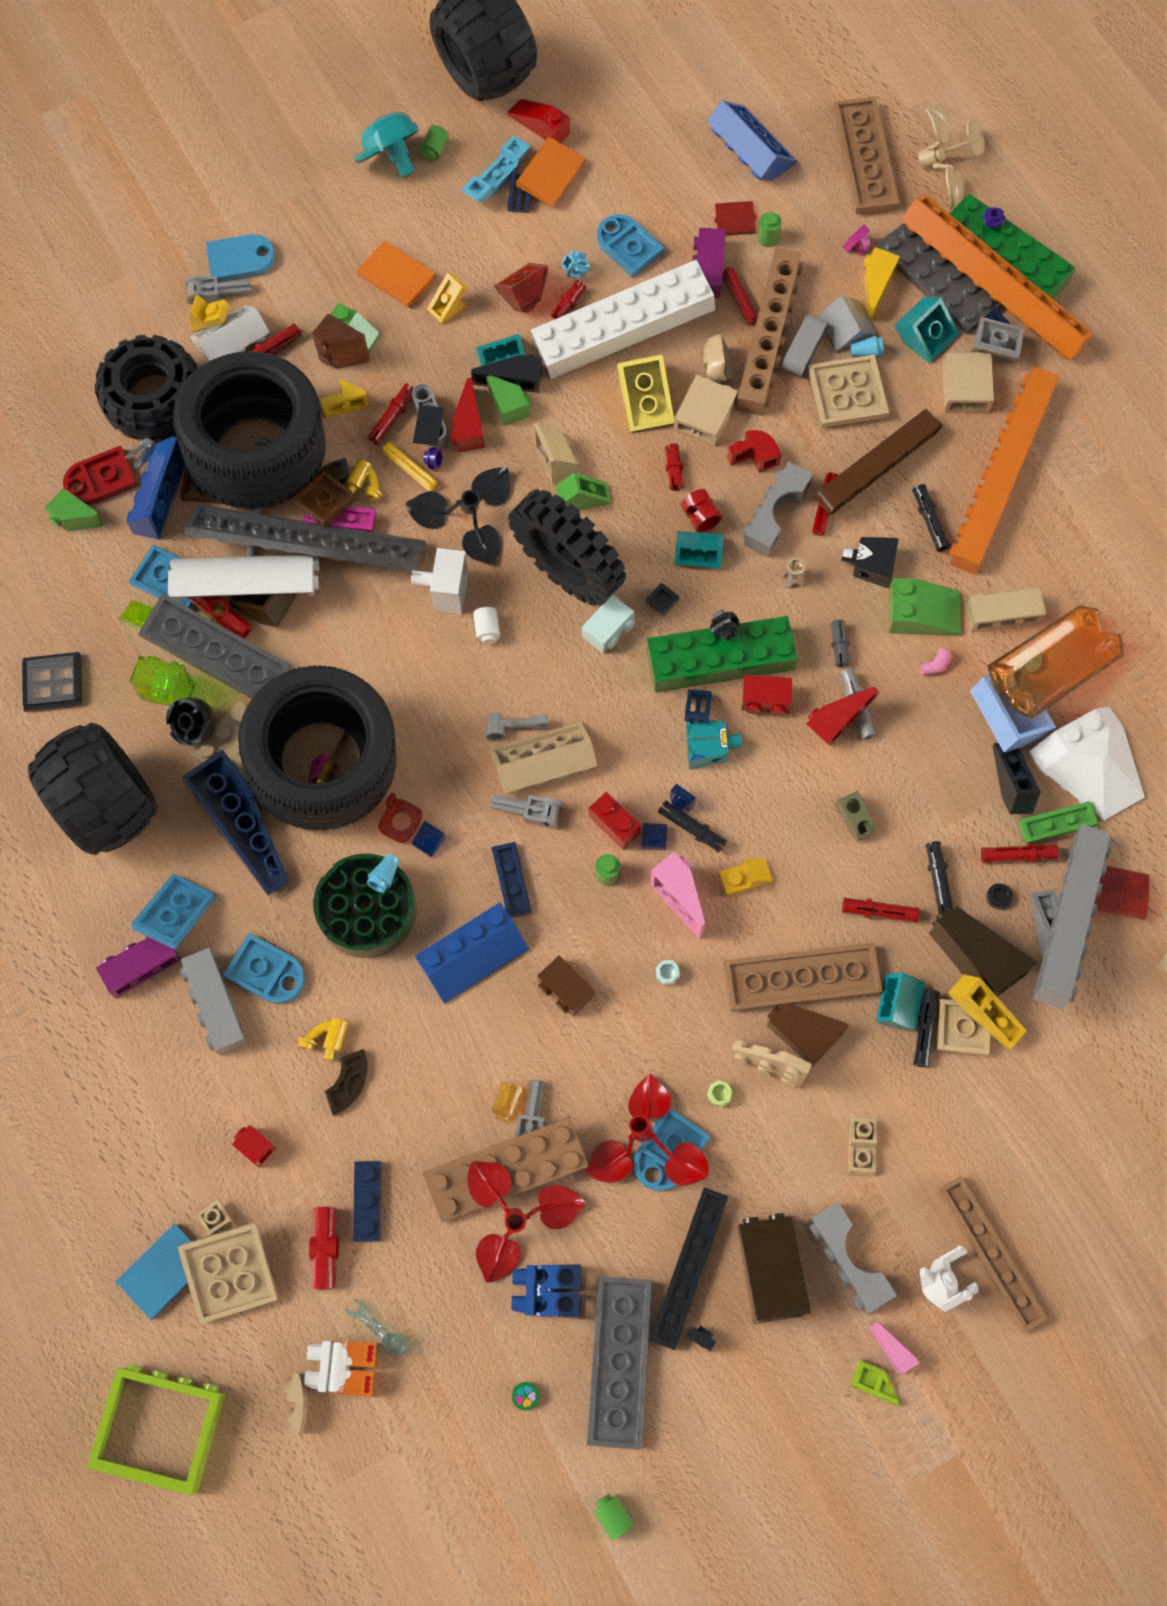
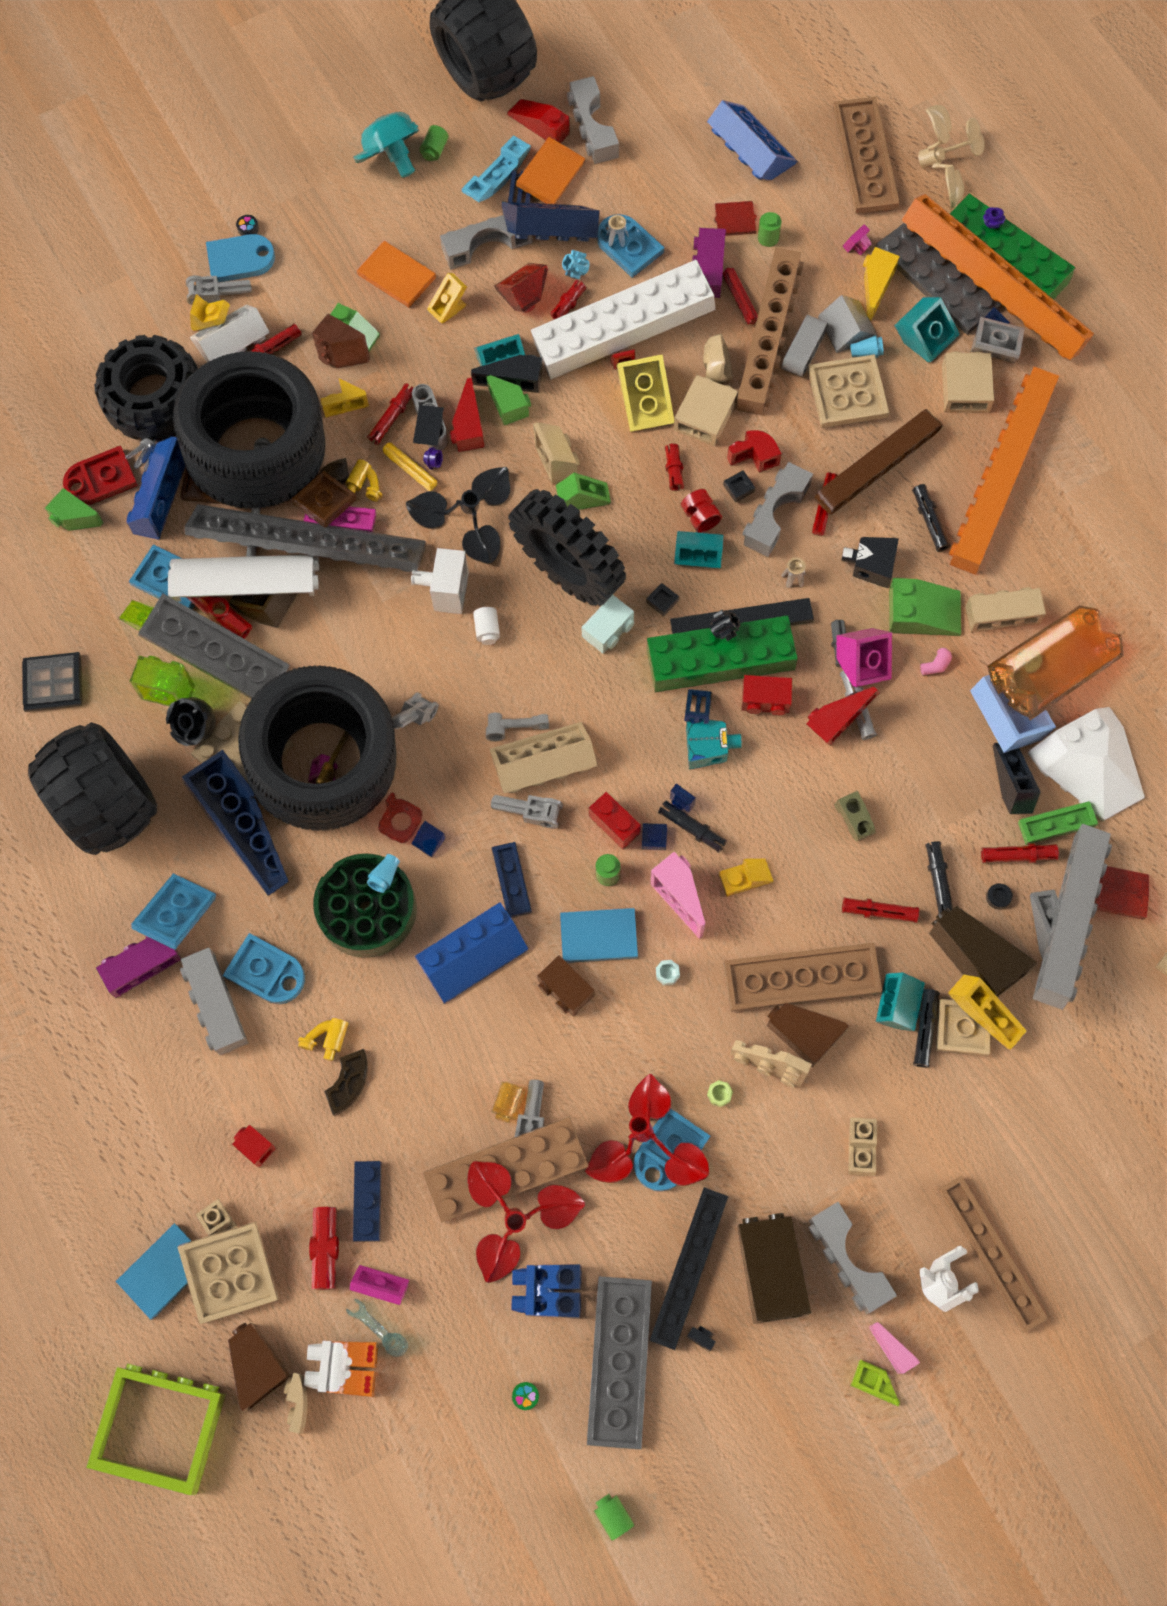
none -> reddish brown slope [228,1323,291,1412]
none -> black tile [236,215,259,236]
none -> dark pink plate [349,1265,409,1305]
none -> light grey connector [392,692,439,729]
none -> light grey arch [440,215,532,270]
none -> dark blue slope [502,201,600,242]
none -> dark azure tile [560,908,638,963]
none -> light grey arch [567,76,619,164]
none -> piece [606,215,629,247]
none -> red slope [610,349,635,370]
none -> black tile [670,598,814,634]
none -> black plate [723,470,755,503]
none -> dark pink slope [837,628,892,687]

